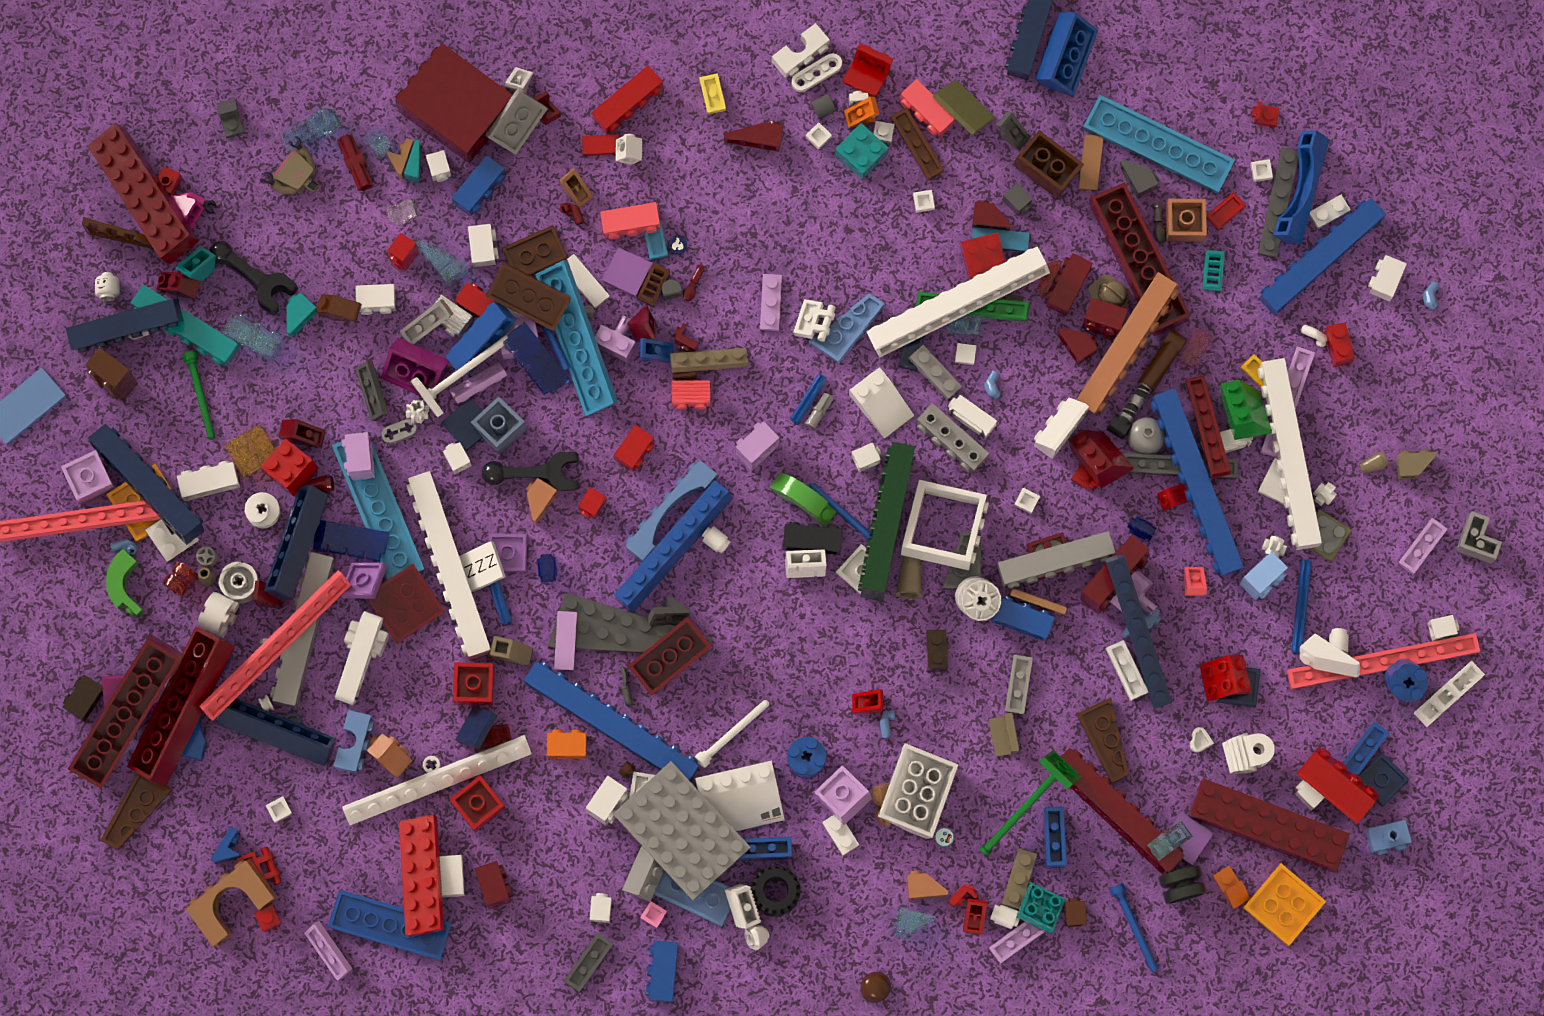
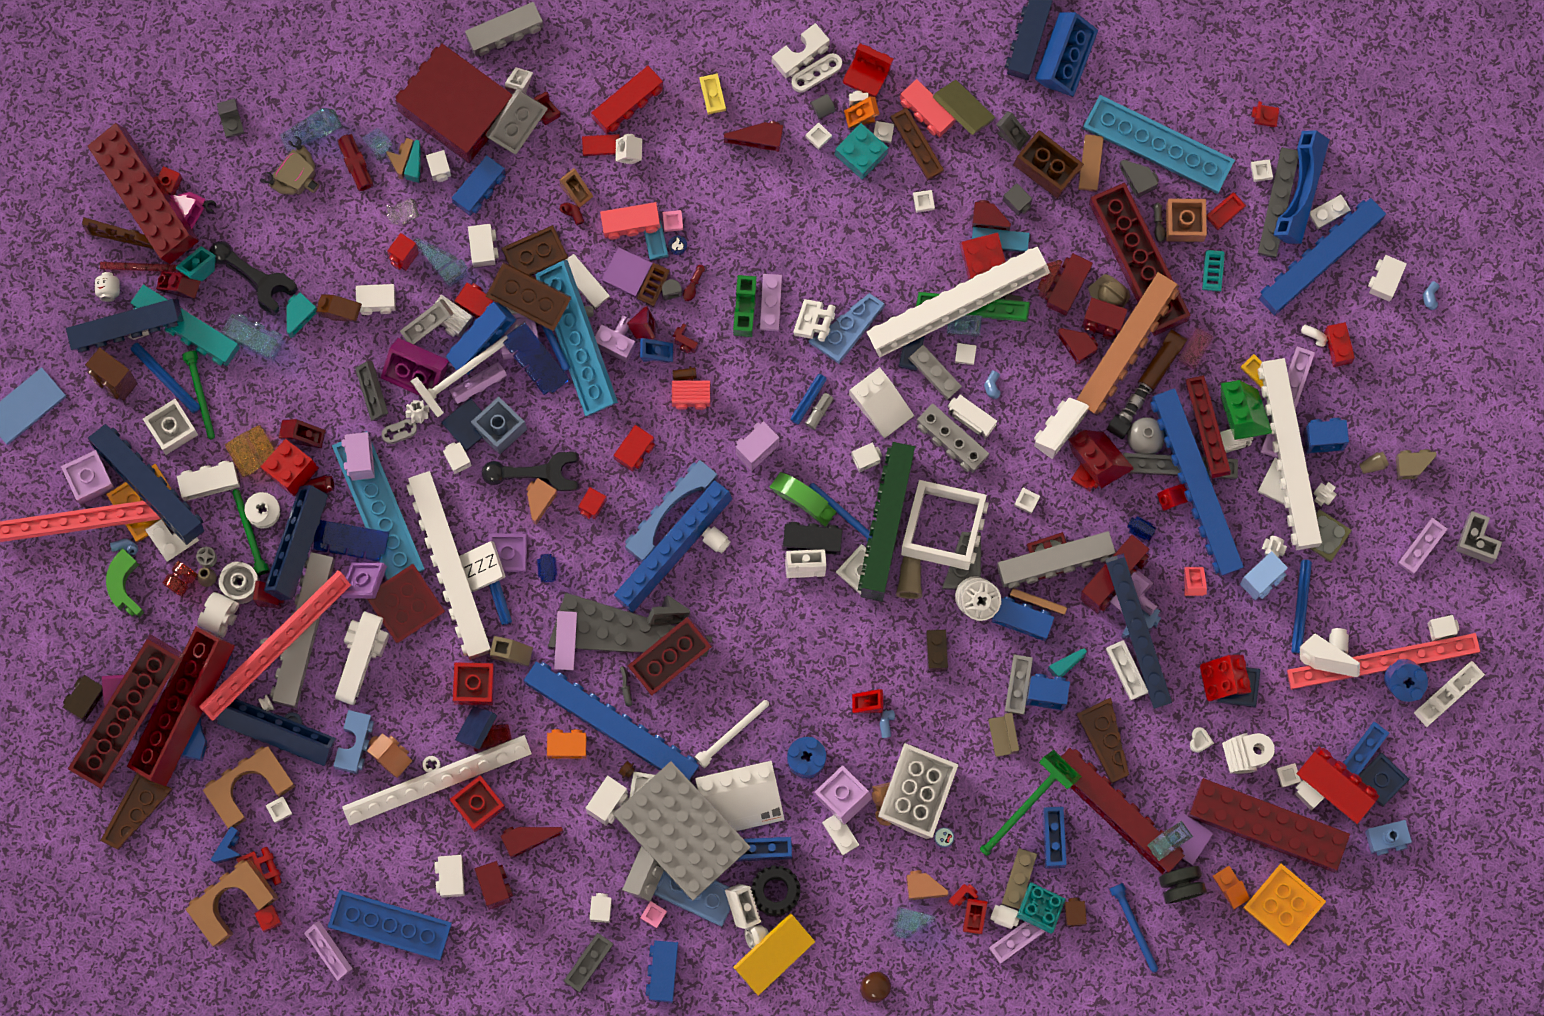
red plate [399,815,444,937] -> none
dark tan plate [670,348,748,373] -> none
none -> clear red bar [100,262,177,272]
none -> blue axle [130,342,200,414]
none -> white brick [143,399,198,455]
none -> medium nougat arch [203,746,295,829]
none -> green piece [232,489,270,576]
none -> light grey brick [465,2,543,56]
none -> dark red slope [500,827,564,859]
none -> bright pink plate [662,210,683,232]
none -> green arch [733,275,757,337]
none -> yellow tile [733,913,815,996]
none -> blue brick [1026,674,1070,711]
none -> teal slope [1048,648,1087,677]
none -> white plate [1276,763,1301,788]
none -> blue brick [1303,418,1349,454]

